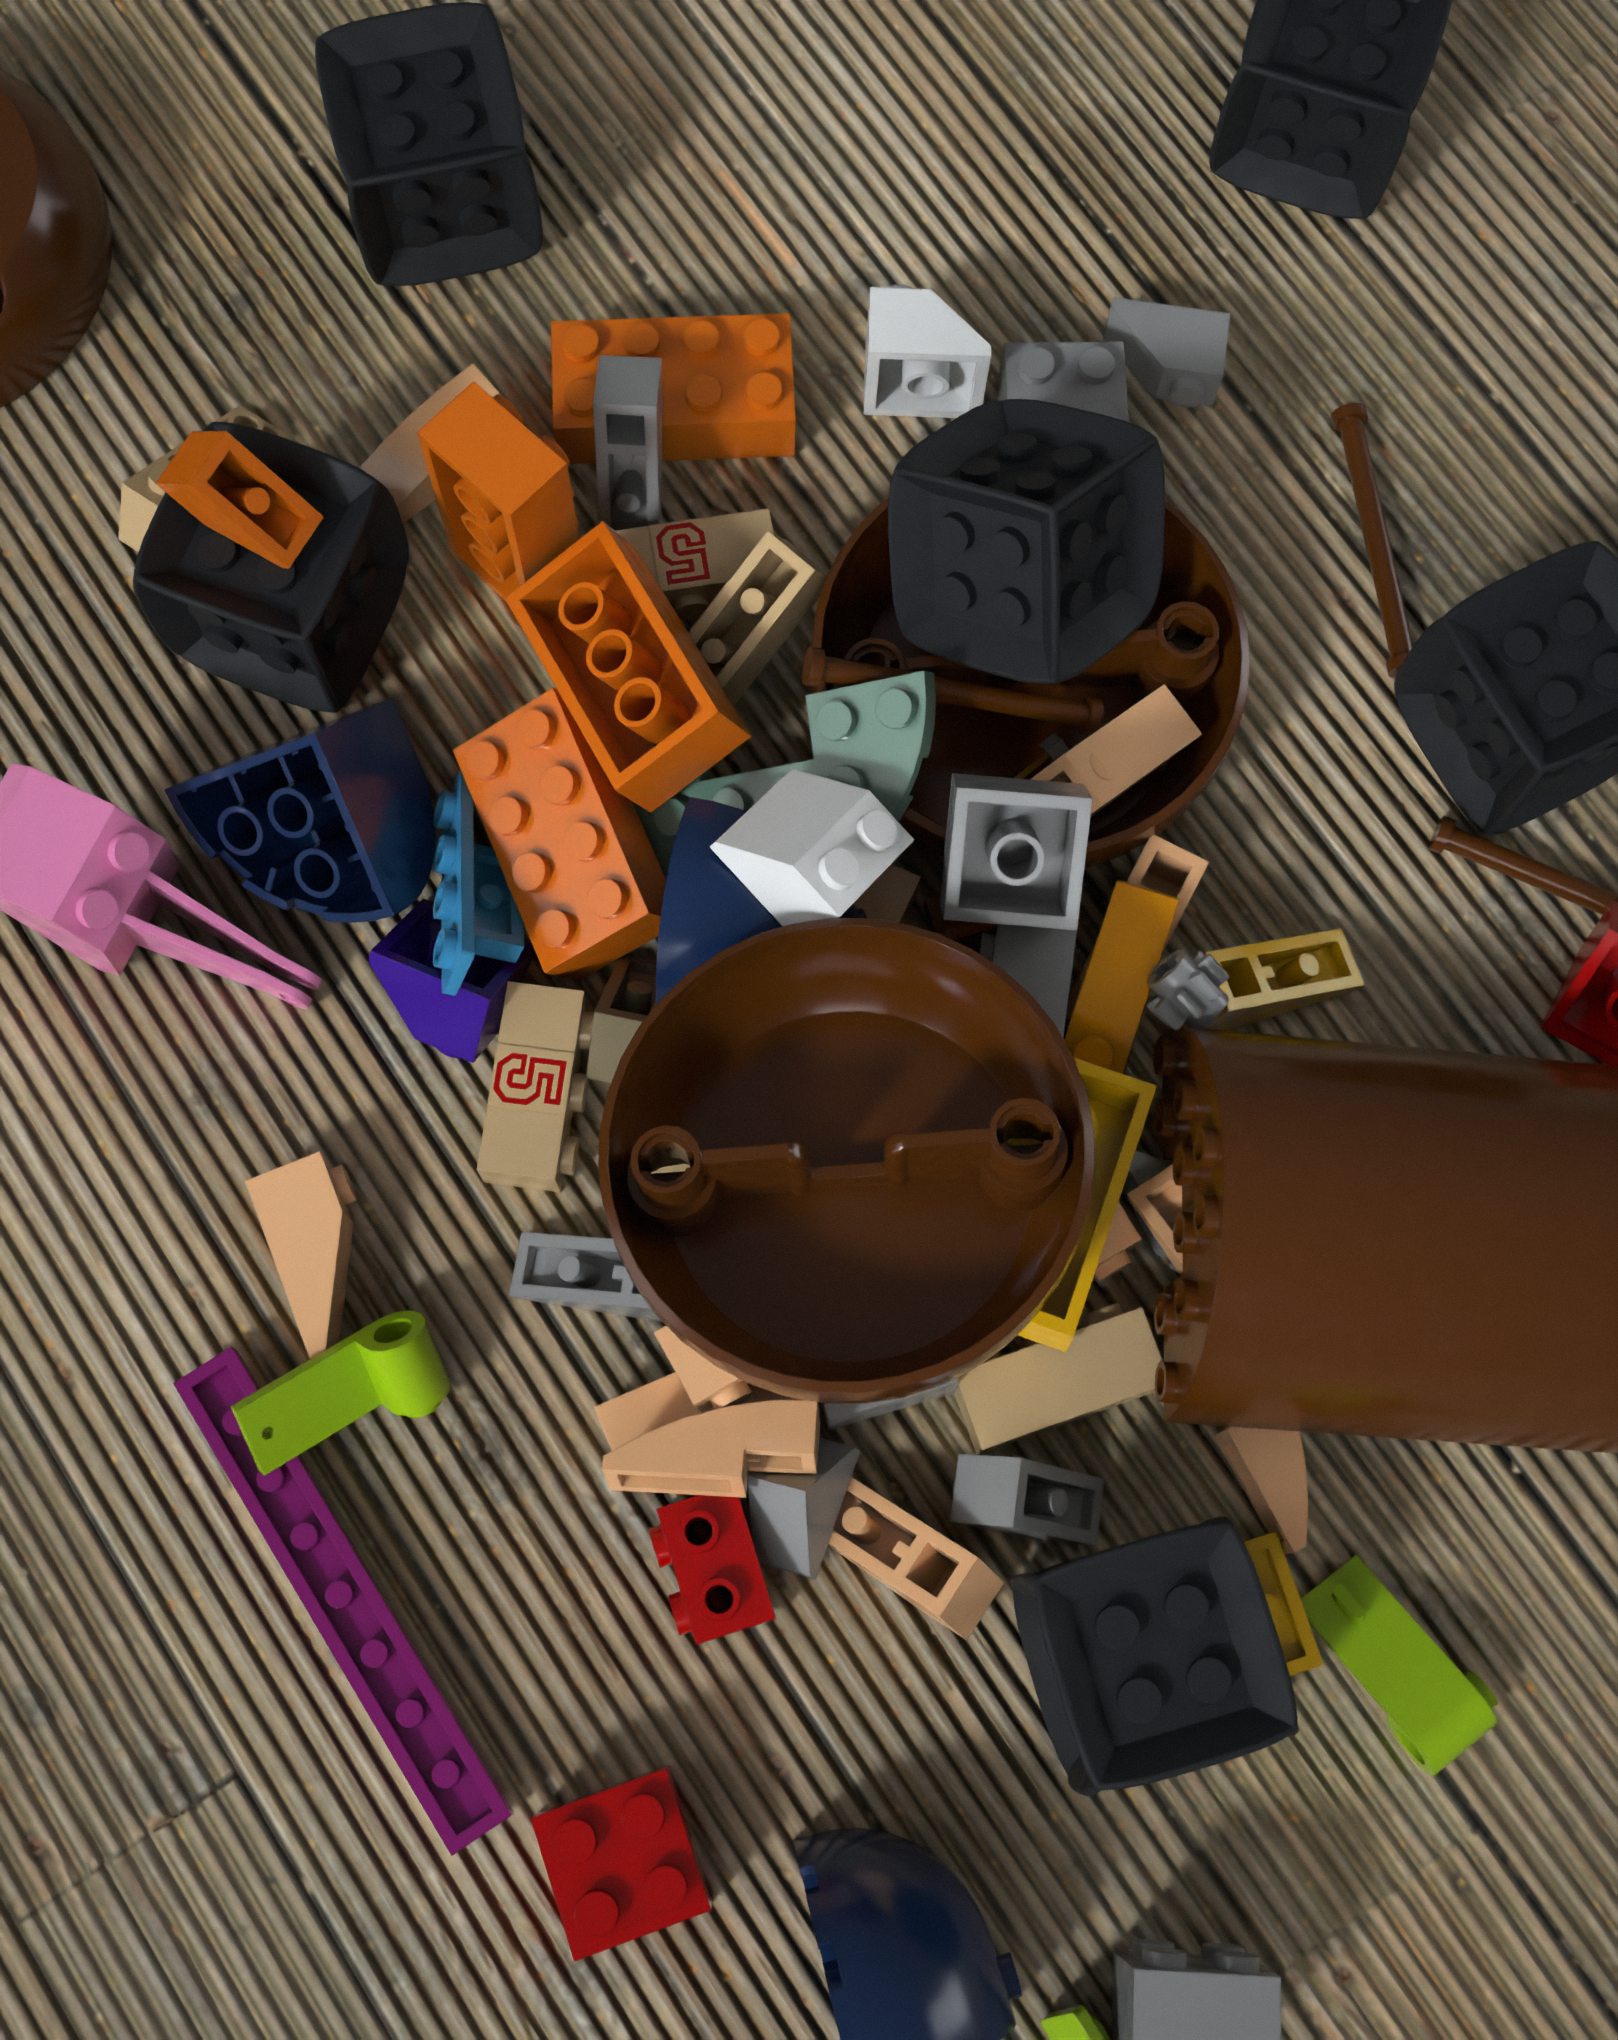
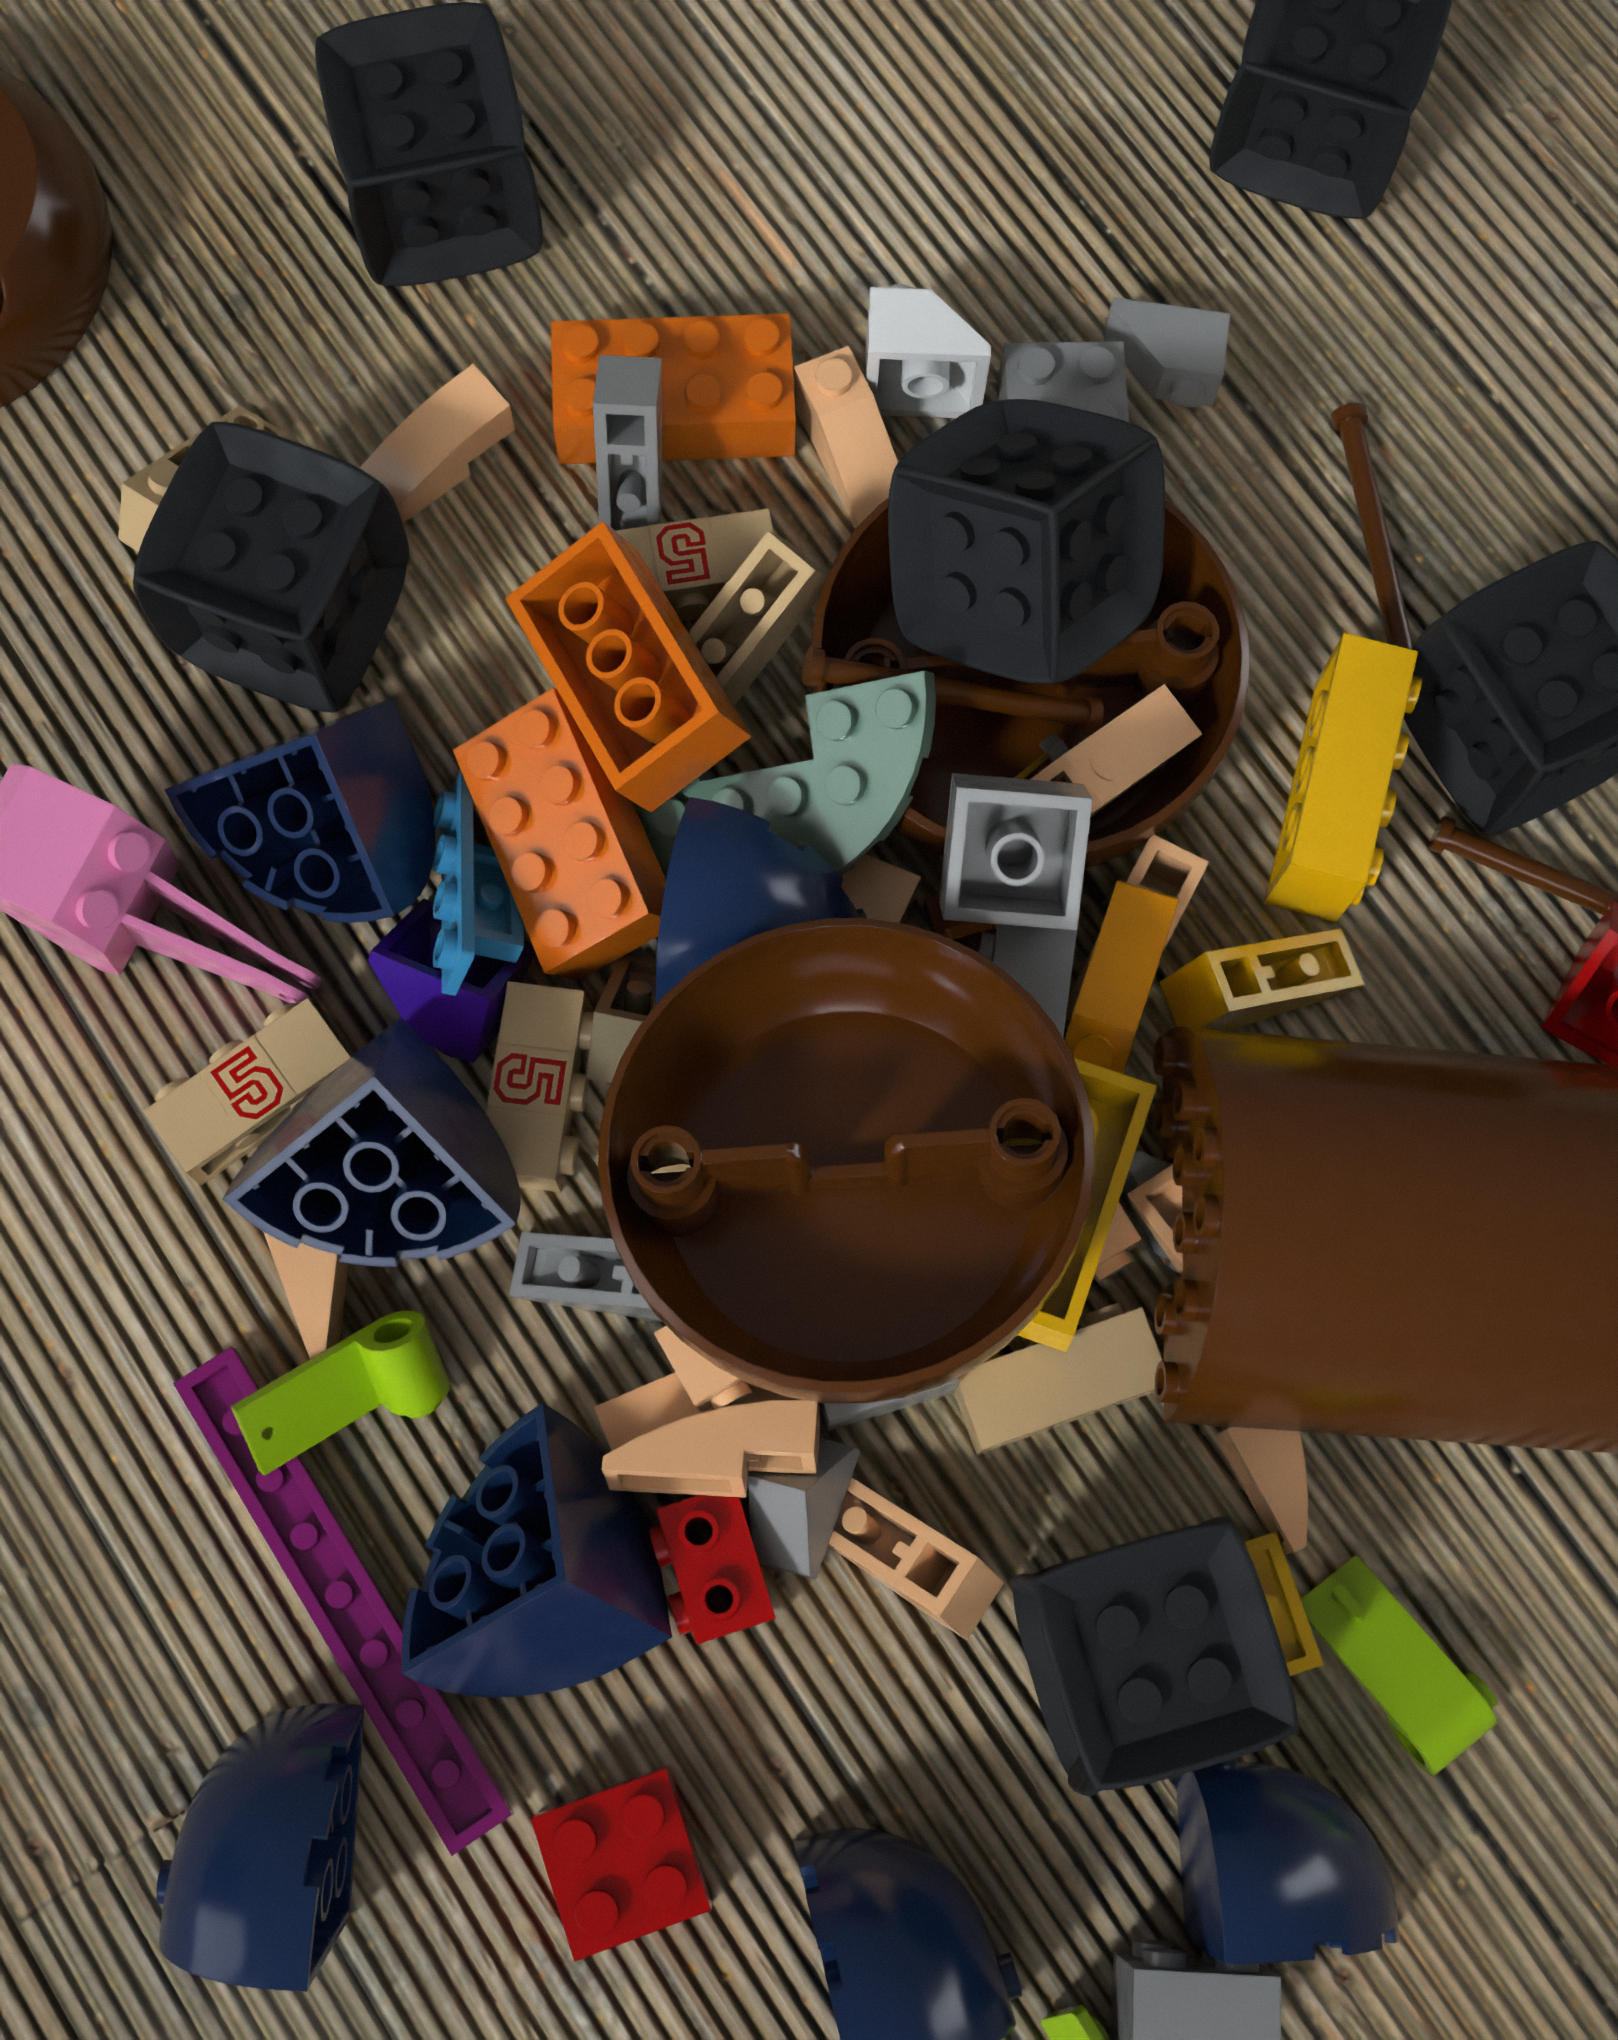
orange slope [155,431,324,569] -> none
orange brick [417,381,580,602] -> none
white slope [710,768,914,926] -> none
light grey slope [950,1454,1104,1546] -> none
light grey gear [1146,950,1230,1030] -> none
none -> tan brick [143,998,351,1186]
none -> dark blue brick [156,1703,365,1992]
none -> dark blue brick [222,1017,521,1267]
none -> dark blue brick [401,1403,672,1697]
none -> light nougat slope [793,345,898,529]
none -> dark blue brick [1175,1759,1399,1965]
none -> yellow brick [1264,632,1422,923]

